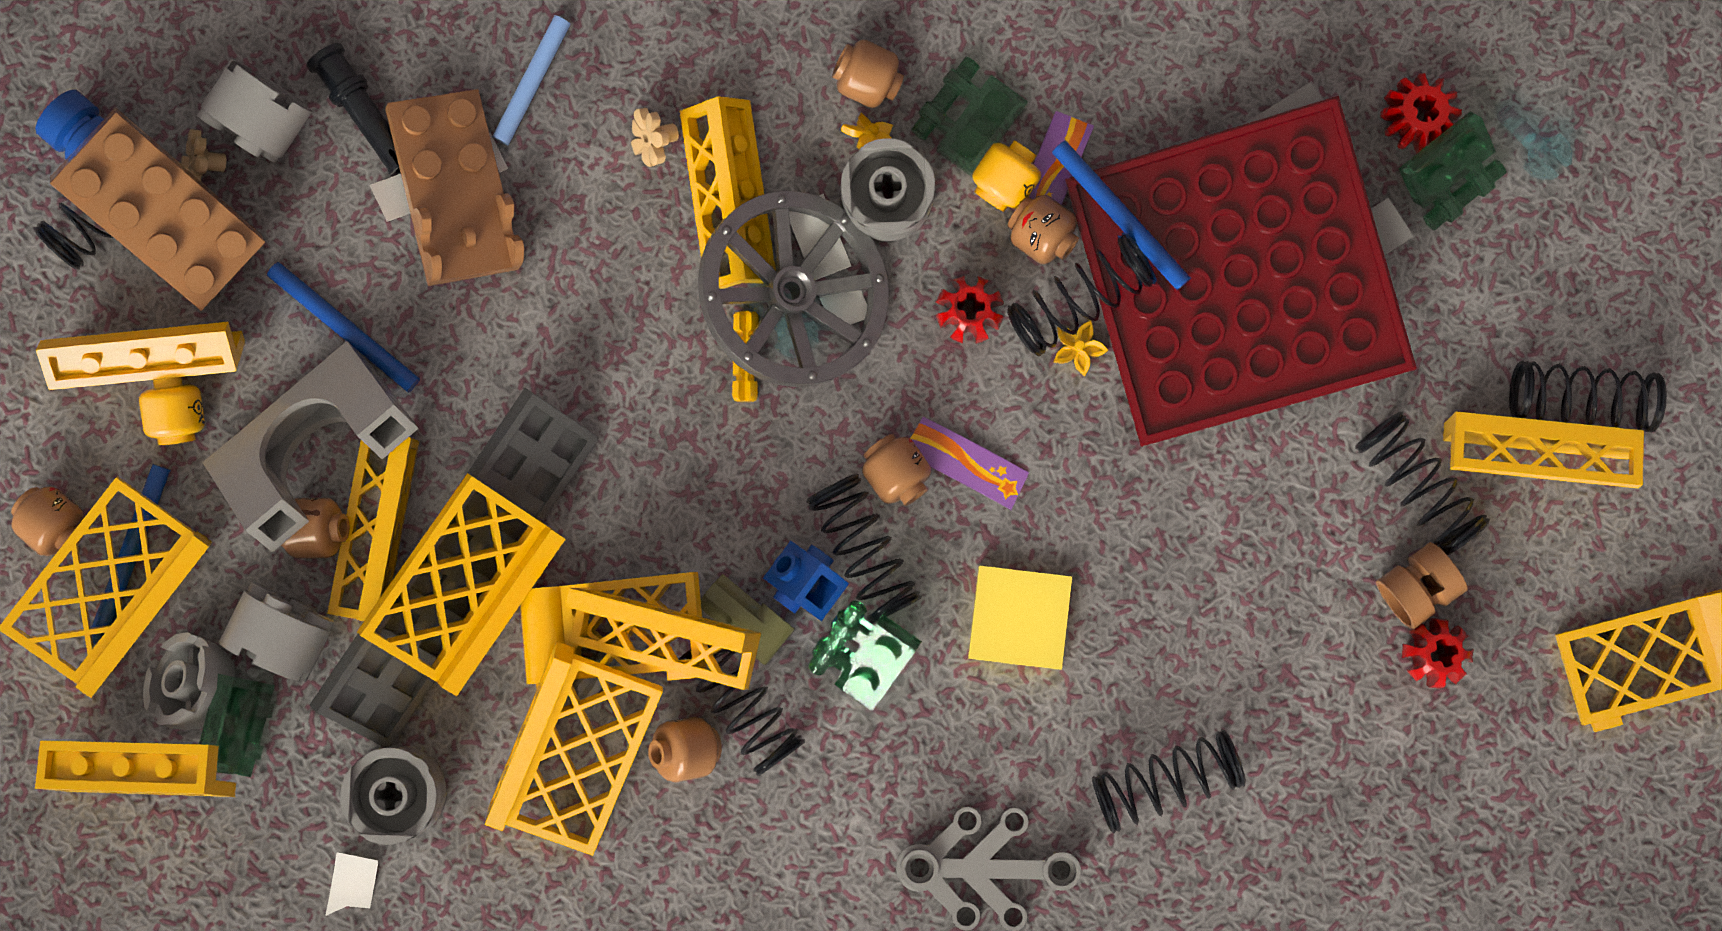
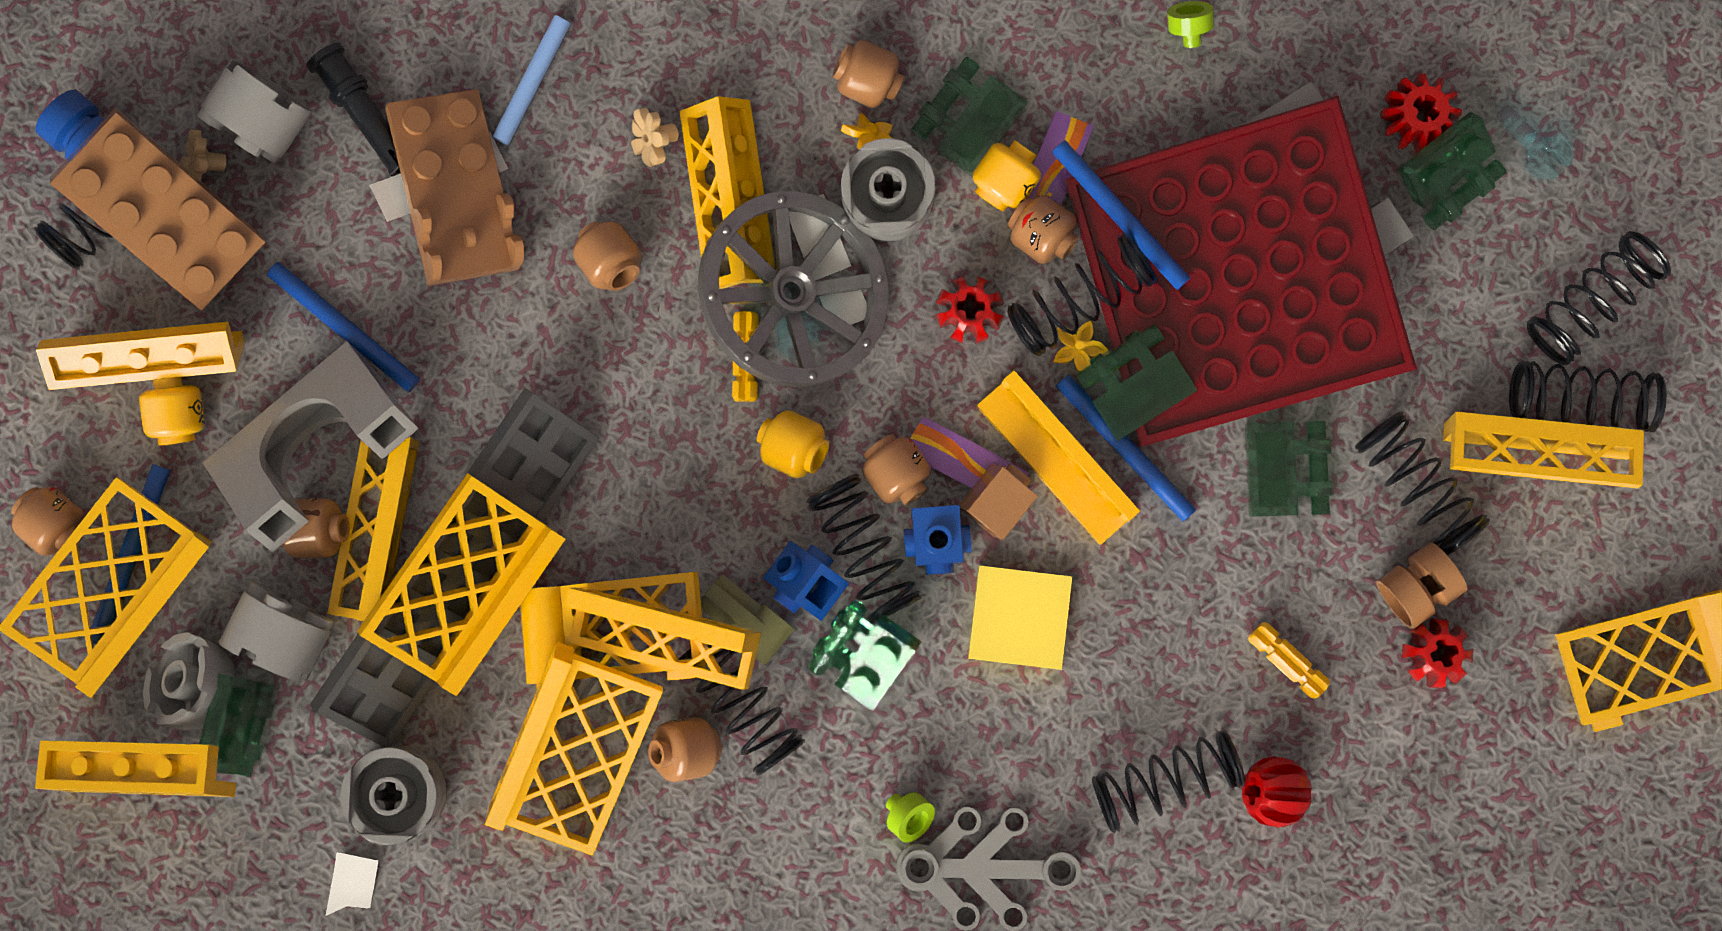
none -> medium nougat head [573,221,642,291]
none -> yellow head [757,410,829,478]
none -> lime tile [886,792,935,843]
none -> blue brick [904,505,971,575]
none -> medium nougat brick [959,464,1038,540]
none -> yellow fence [976,371,1140,545]
none -> blue bar [1055,374,1196,522]
none -> clear green plate [1076,323,1198,441]
none -> lime tile [1167,1,1214,48]
none -> red piece [1241,756,1312,828]
none -> clear green plate [1245,421,1334,518]
none -> yellow axle [1248,622,1330,699]
none -> black piece [1527,231,1671,365]

